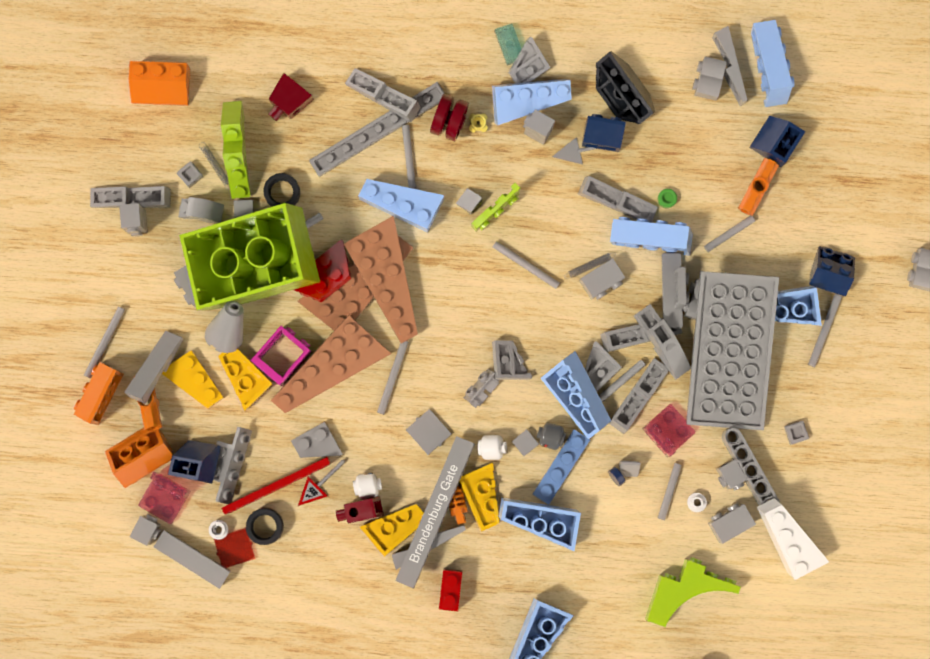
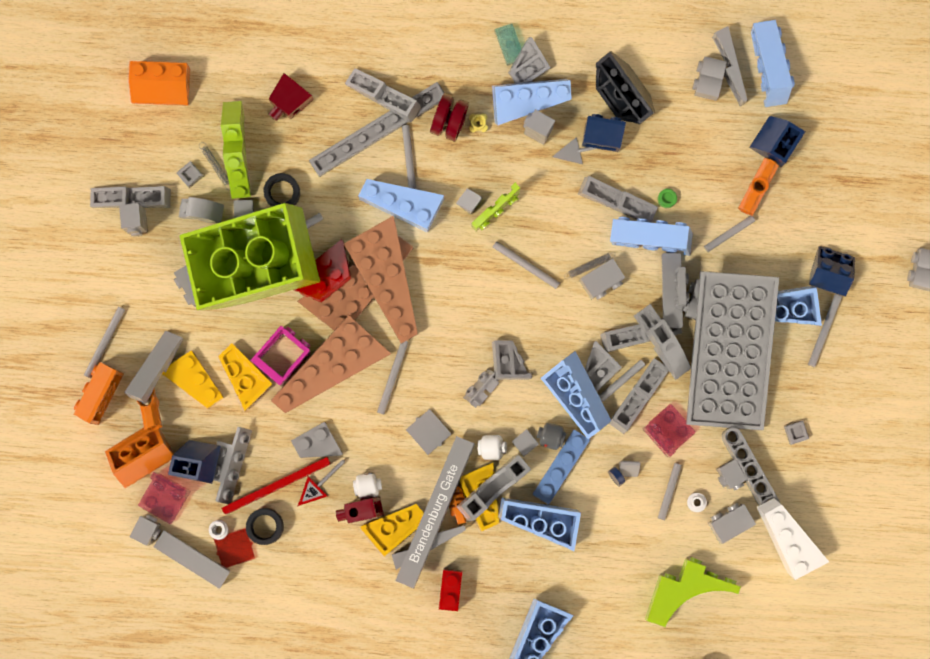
light grey cone [205,301,244,353] -> none
none -> light grey arch [456,455,531,521]

